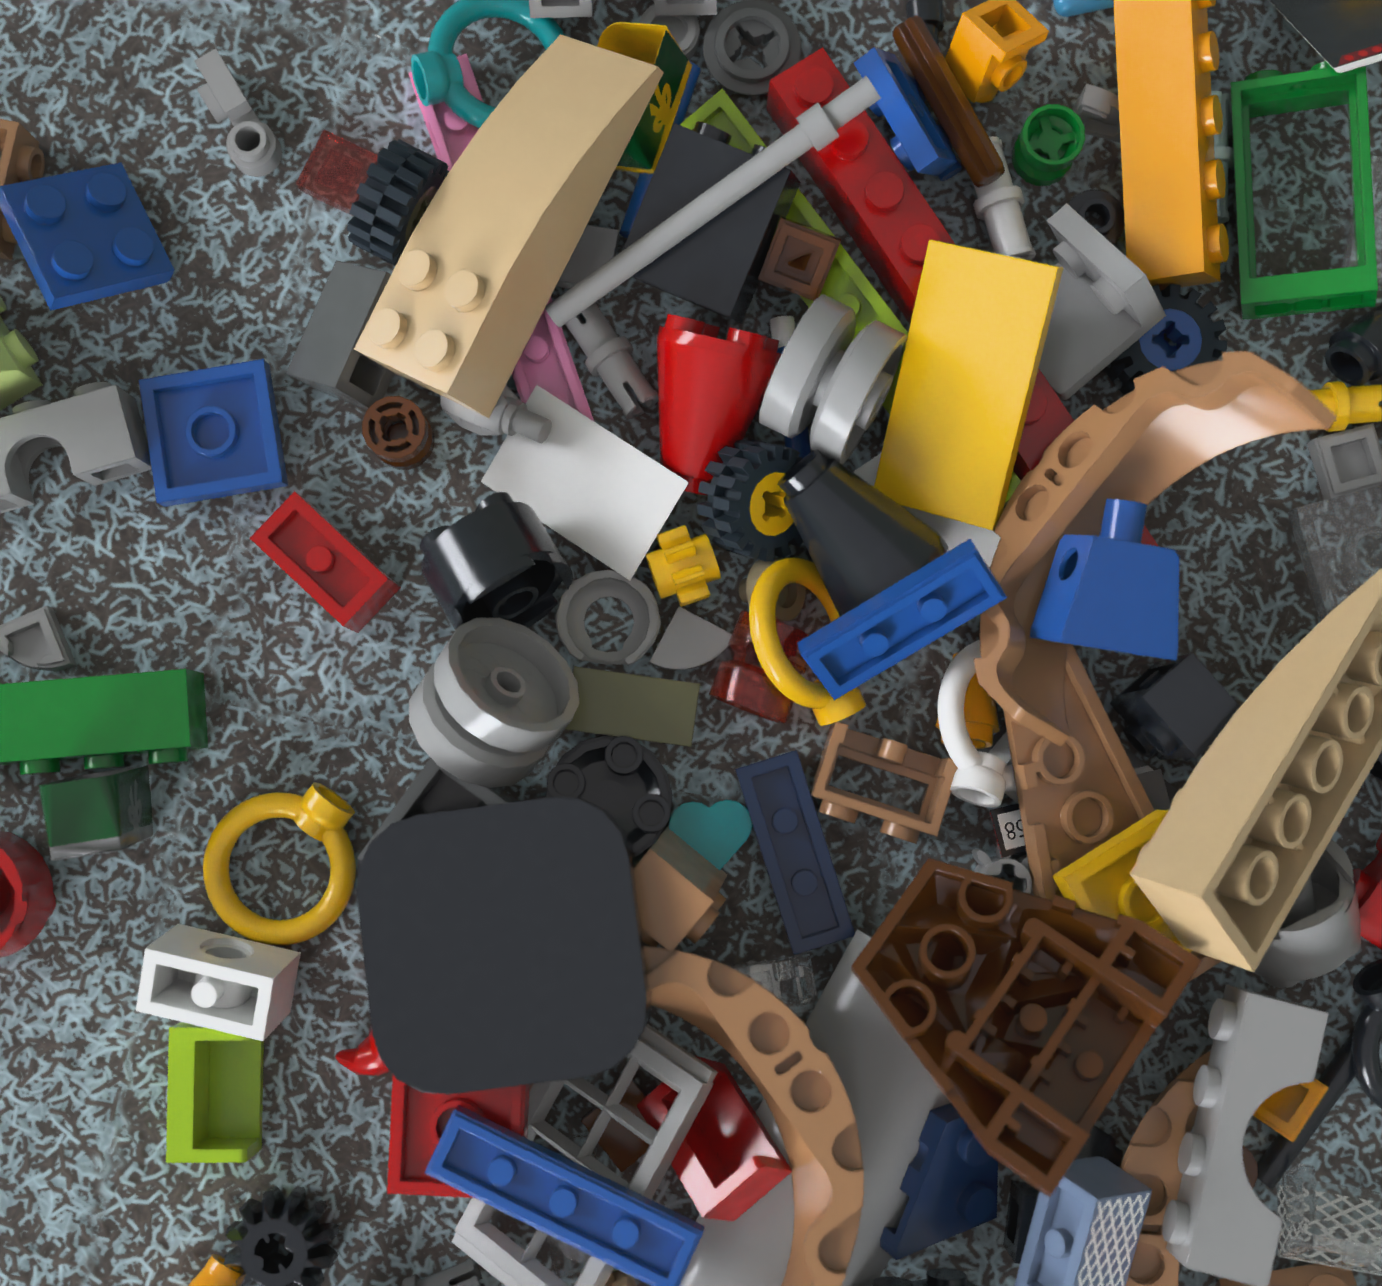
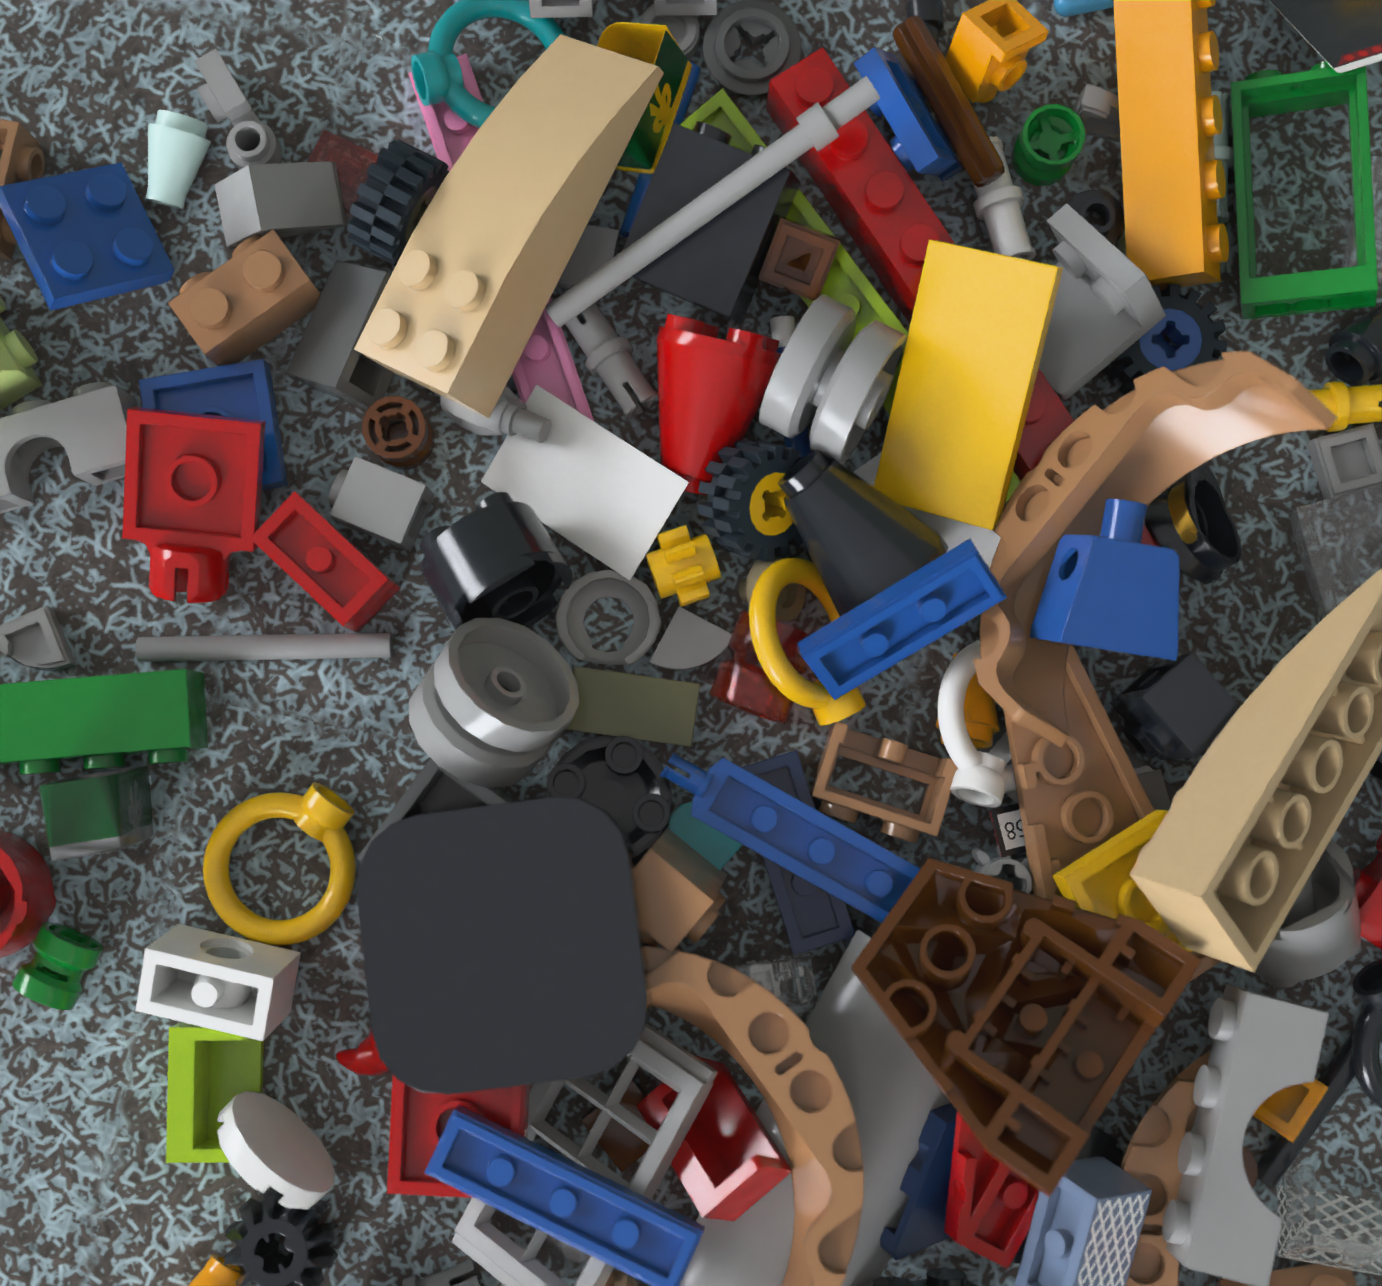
none -> green wheel [12,922,103,1010]
none -> red plate [122,407,266,604]
none -> light grey bar [135,632,393,662]
none -> light aqua cone [145,110,211,210]
none -> medium nougat brick [168,229,321,366]
none -> light grey slope [215,161,347,248]
none -> white tile [217,1091,335,1209]
none -> light grey brick [329,456,435,552]
none -> blue plate [660,752,920,923]
none -> red wing [944,1111,1039,1269]
none -> black piece [1144,463,1242,584]

